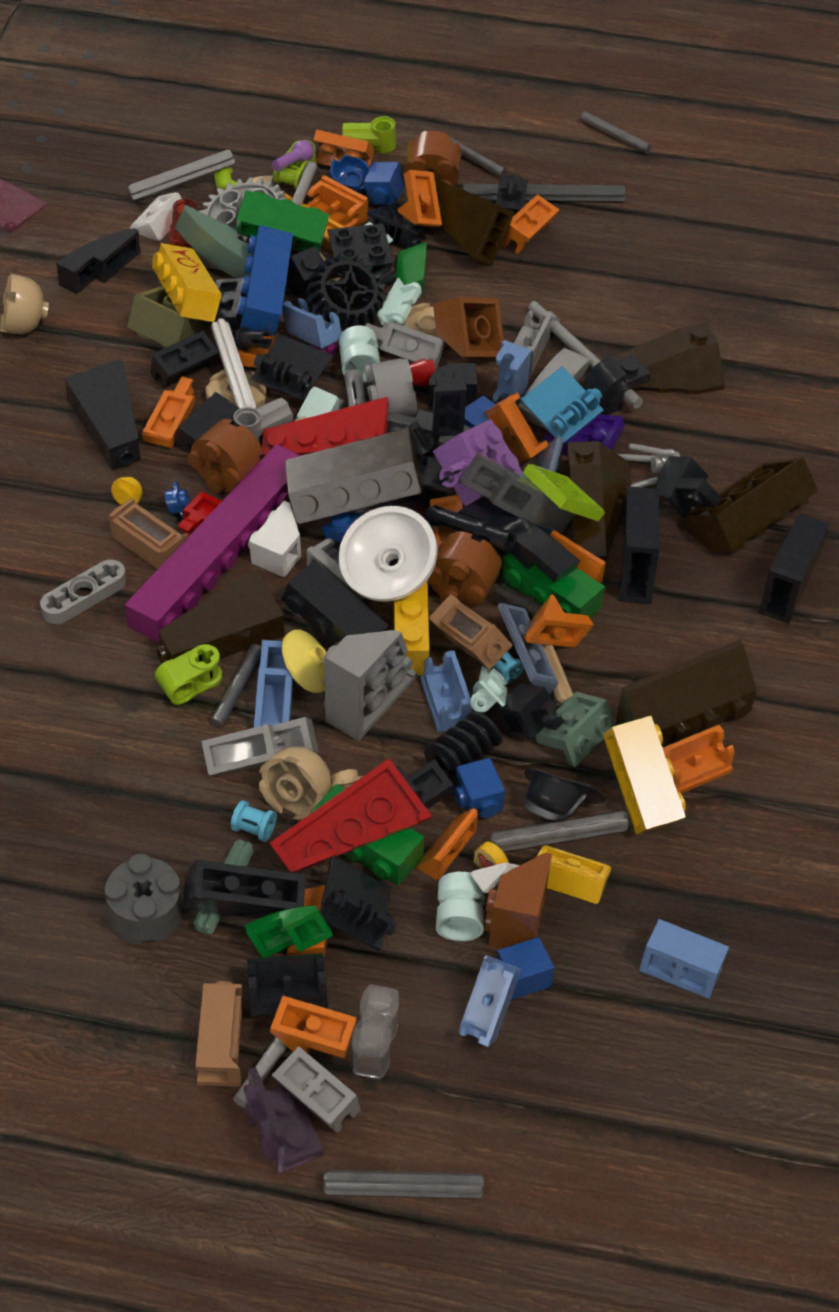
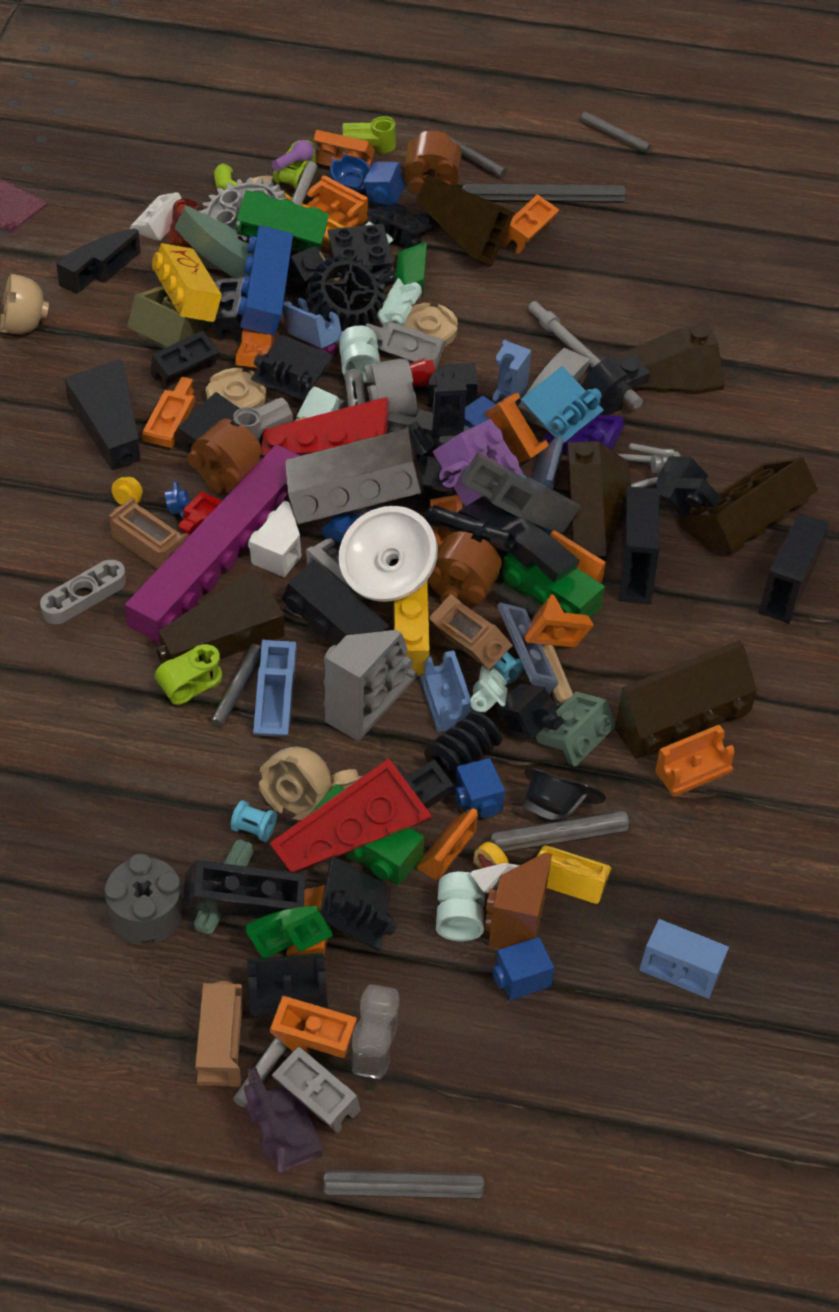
light grey axle [128,150,235,201] -> none
light grey slope [201,717,319,776] -> none
white axle [211,319,256,409] -> none
black axle [231,327,272,351] -> none
light yellow dish [282,630,326,693] -> none
orange slope [398,170,442,227] -> none
dark orange slope [433,297,504,358] -> none
medium blue hinge [459,955,522,1047] -> none
black brick [496,175,528,215] -> none
light grey hinge [514,310,552,375] -> none
lime tile [523,464,605,522] -> none
brick [603,716,686,835] -> none

